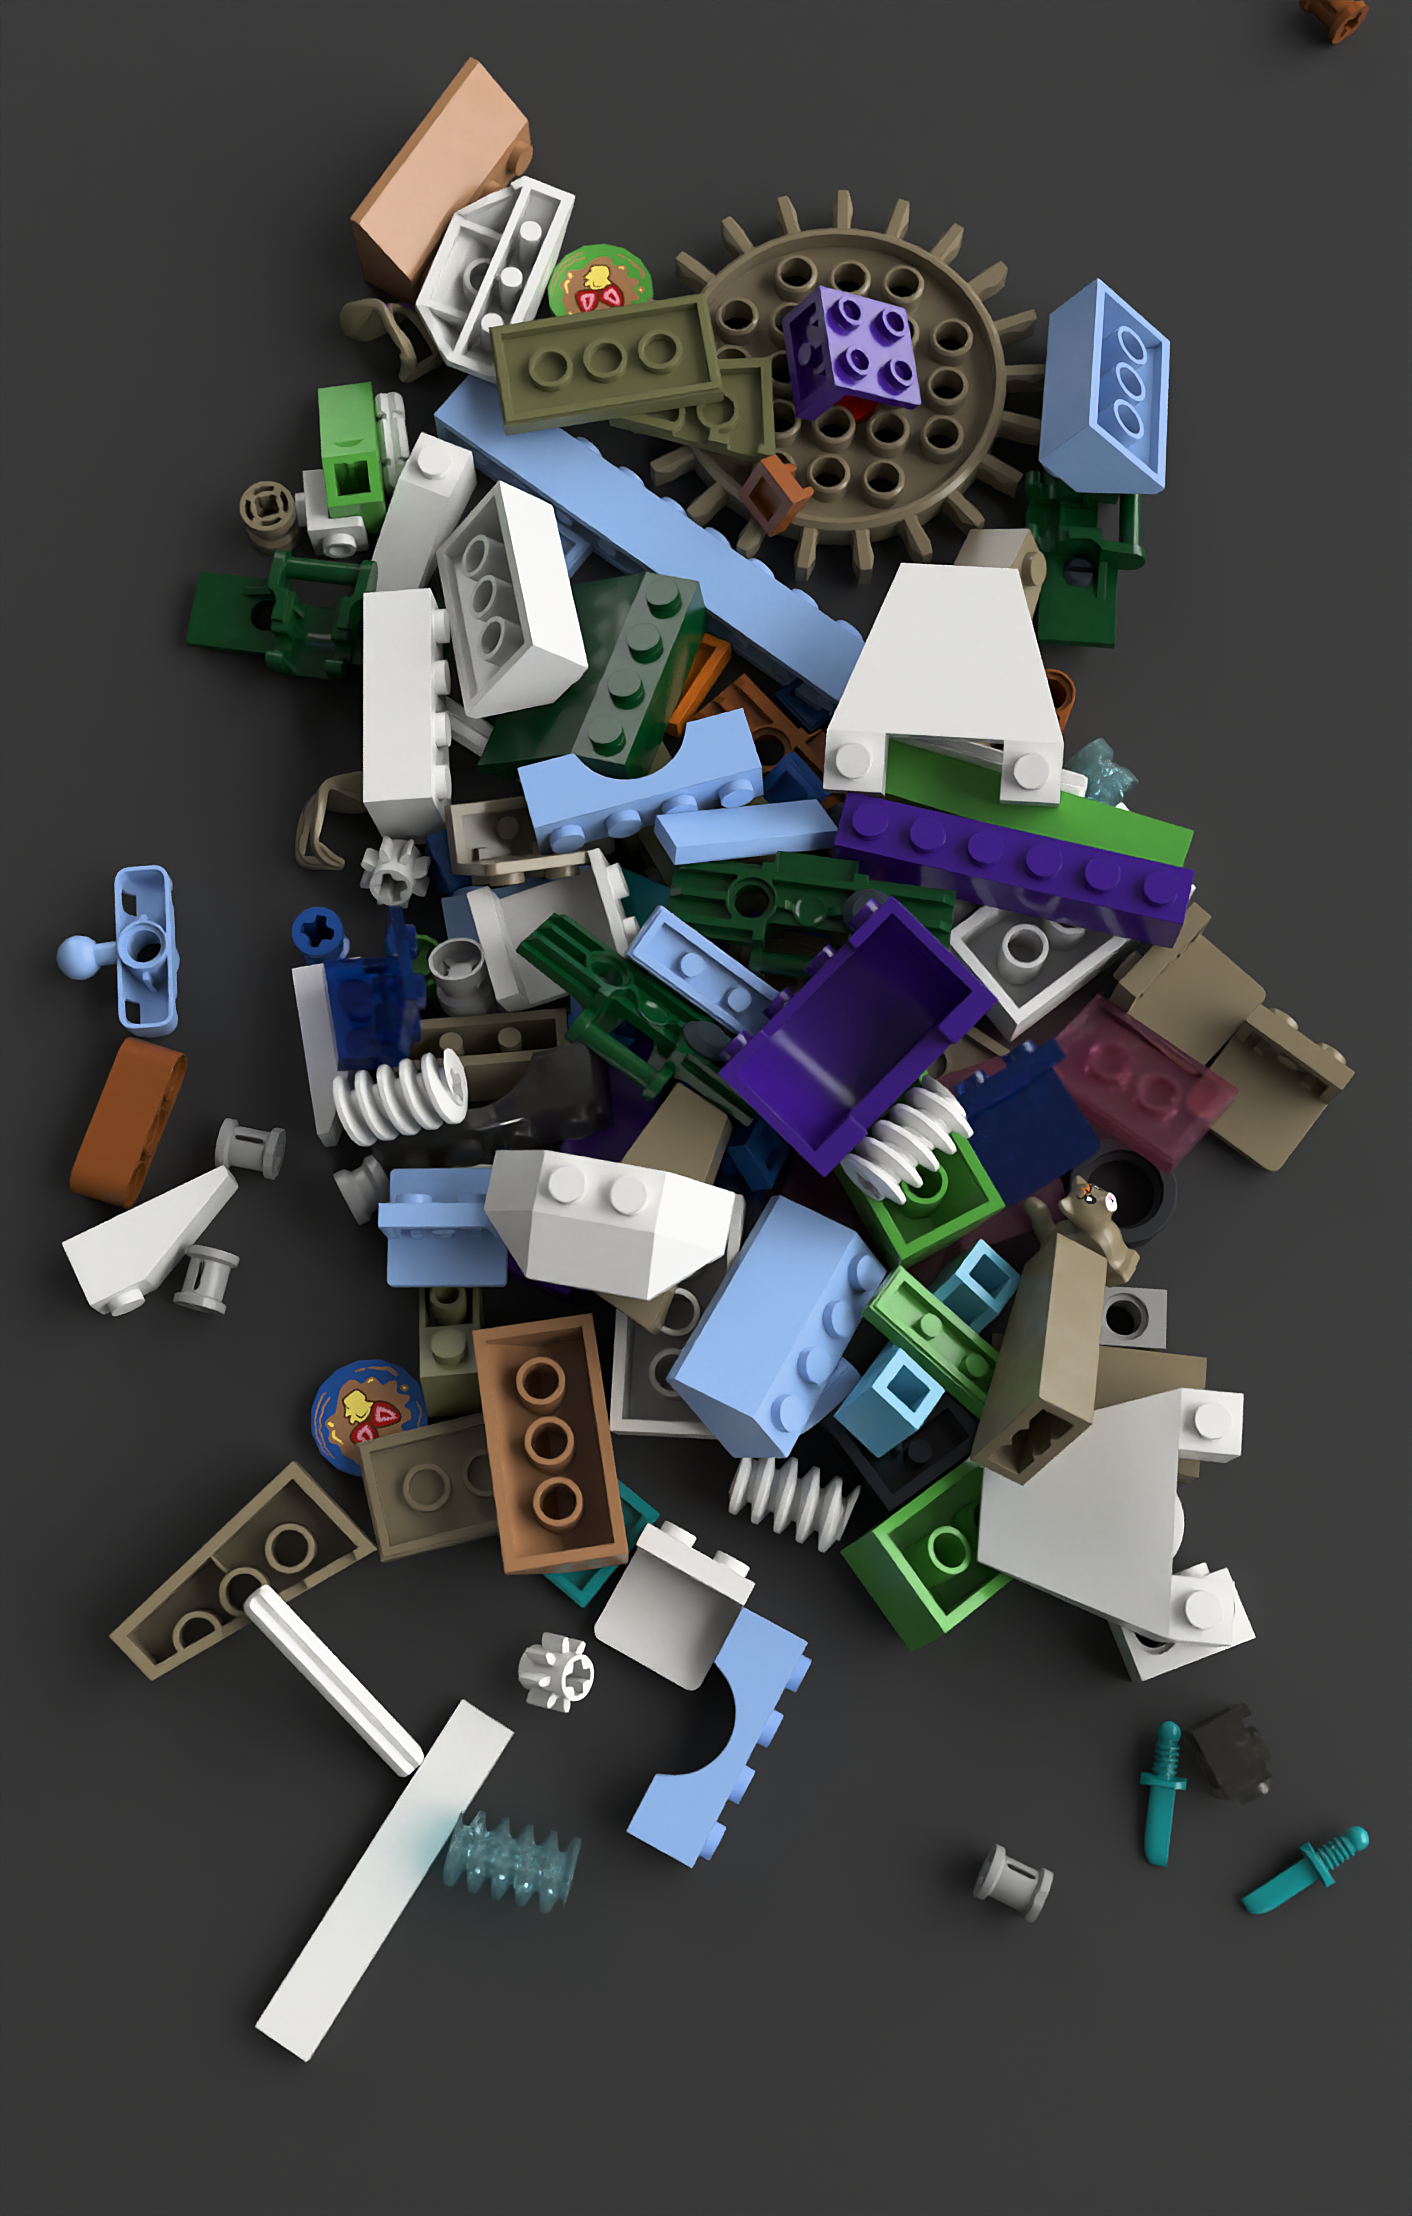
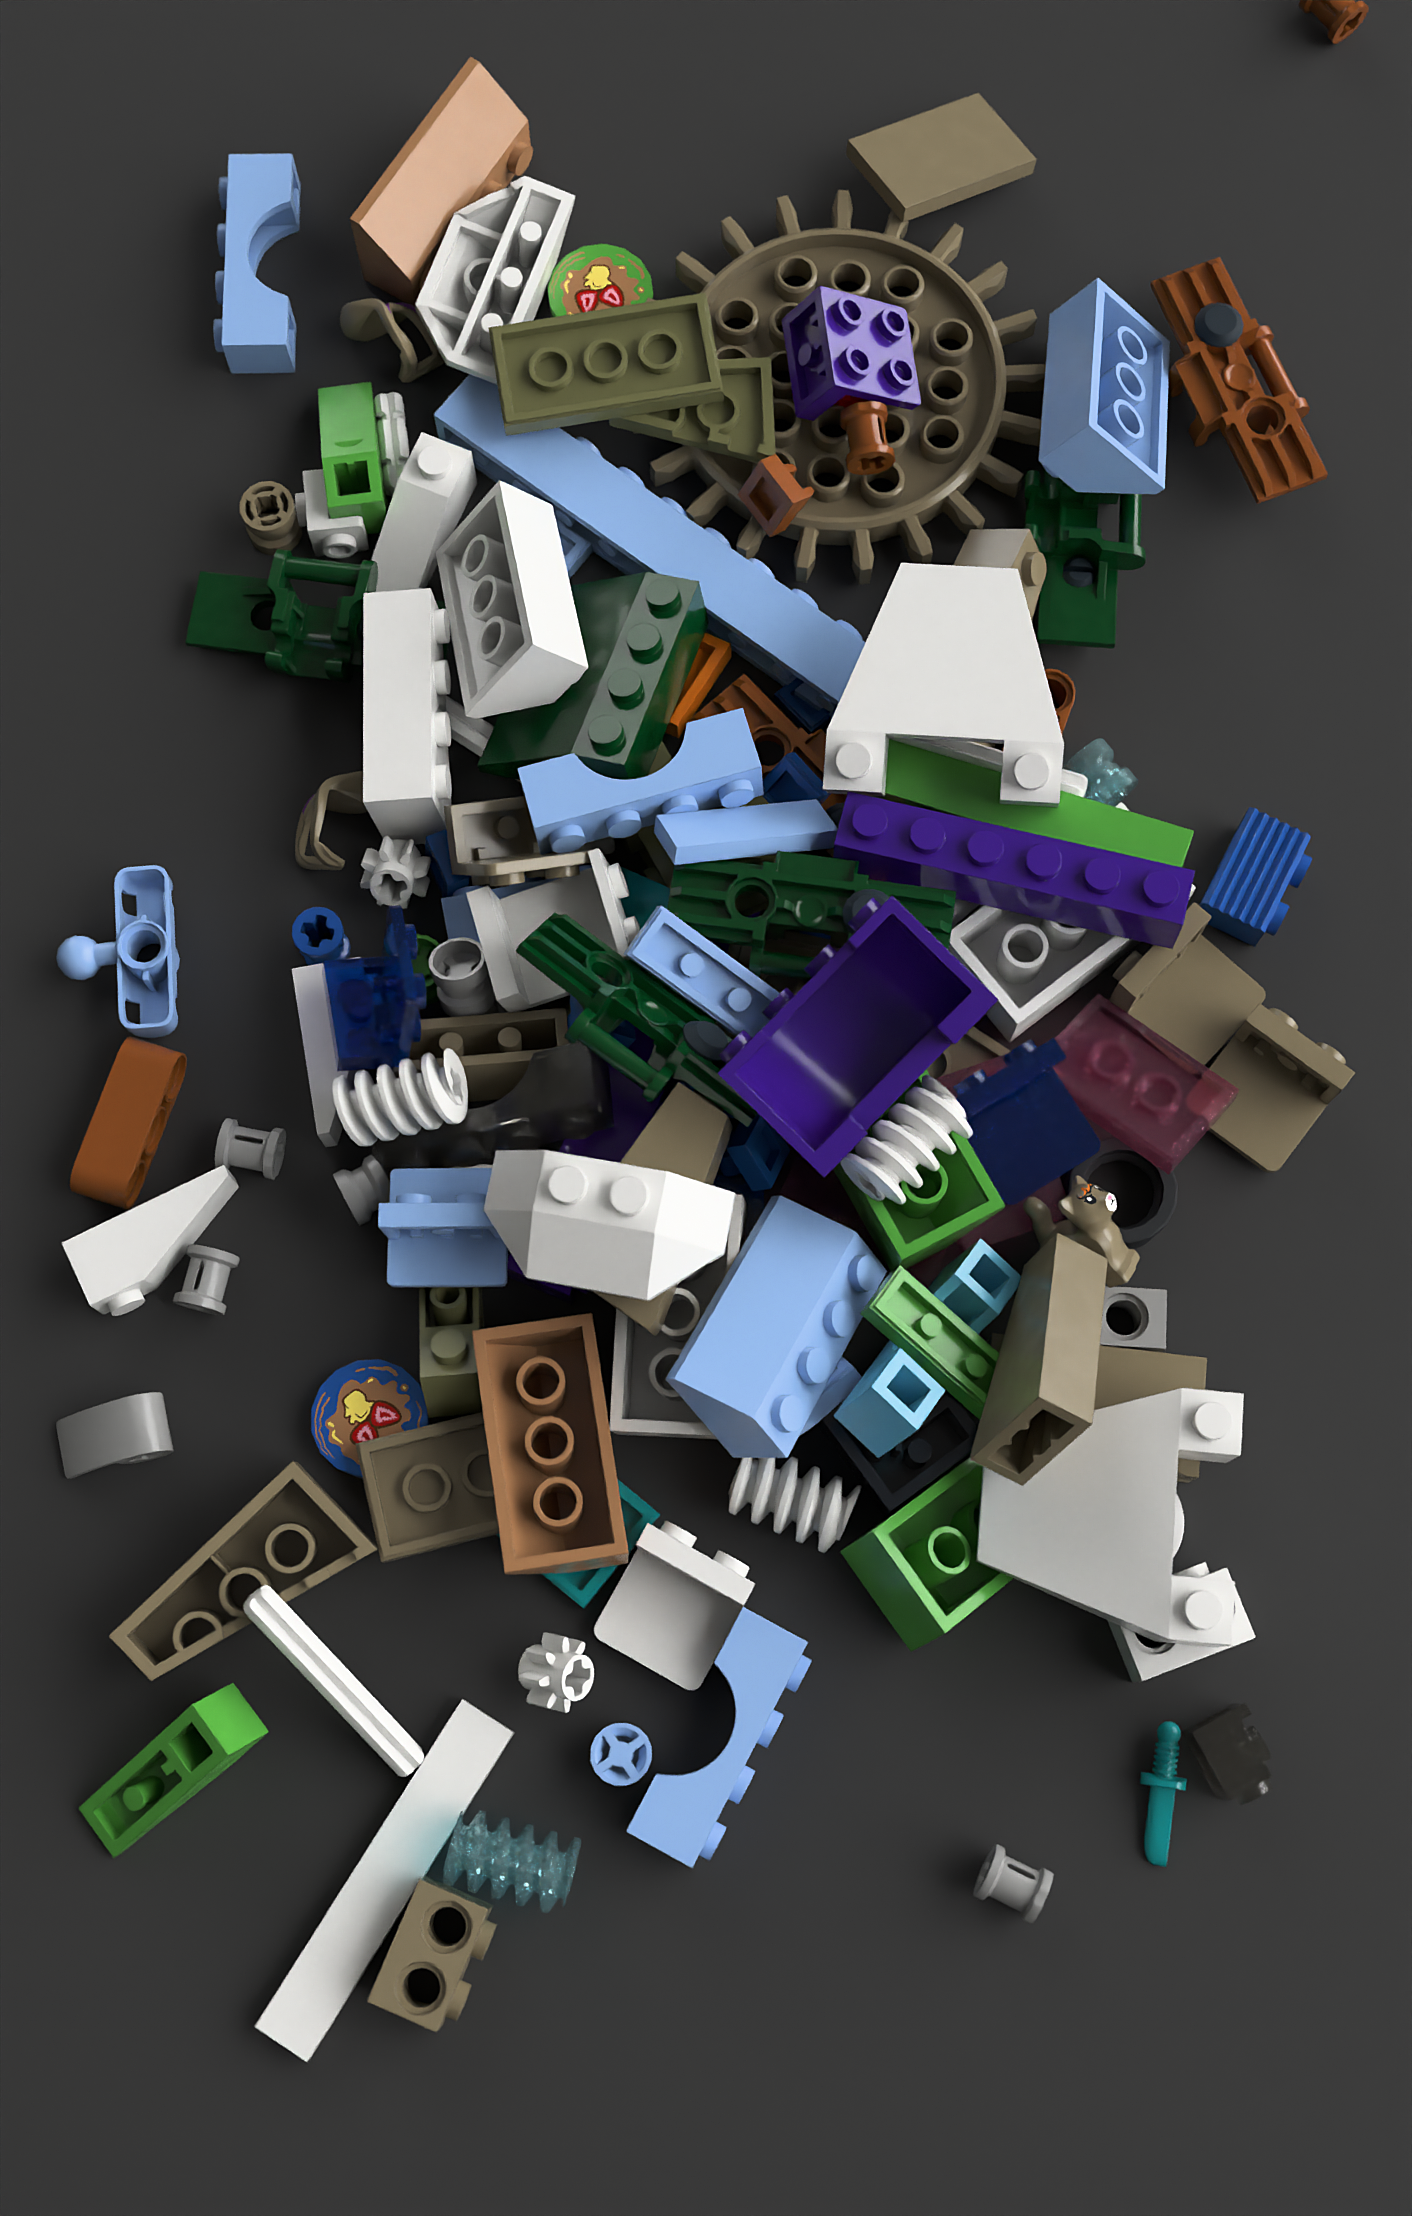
teal piece [1240,1826,1369,1915] -> none
none -> light grey panel [56,1392,174,1479]
none -> bright green slope [78,1683,269,1858]
none -> light blue arch [213,154,300,373]
none -> dark tan brick [367,1876,497,2032]
none -> light blue wheel [590,1723,652,1786]
none -> dark orange bush [840,401,896,475]
none -> dark tan tile [846,93,1037,223]
none -> dark orange piece [1150,257,1328,504]
none -> blue brick [1199,807,1313,947]

